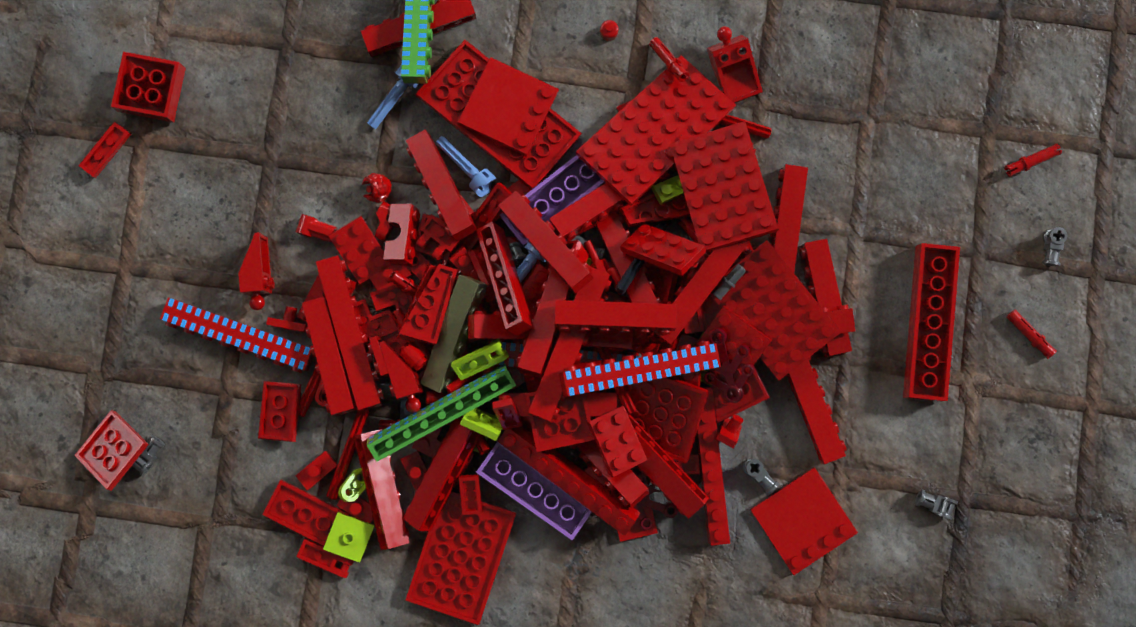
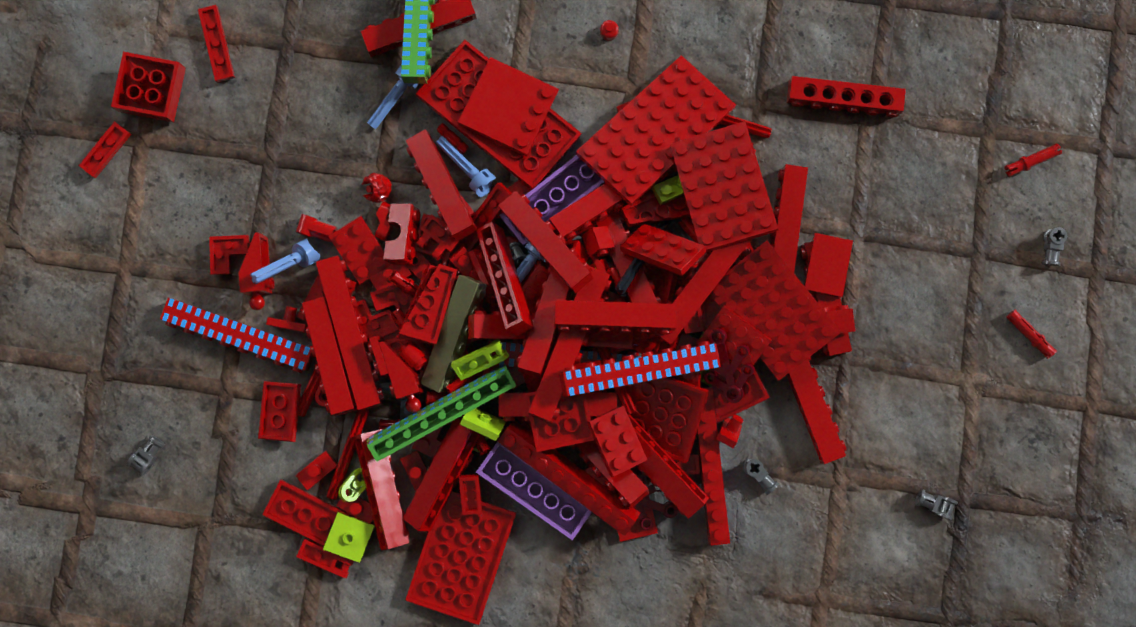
red plate [74,410,149,491] -> none
red tile [492,395,522,430] -> none
red pin [649,37,689,82] -> none
red slope [707,26,763,103] -> none
dark grey axle [712,264,746,300] -> none
red plate [750,467,858,575] -> none
red brick [903,243,960,402] -> none
none -> red plate [198,5,235,83]
none -> red plate [209,235,250,275]
none -> medium blue piece [250,238,320,284]
none -> red axle [437,123,469,154]
none -> red brick [582,226,615,258]
none -> red brick [787,76,906,117]
none -> red tile [804,233,853,298]

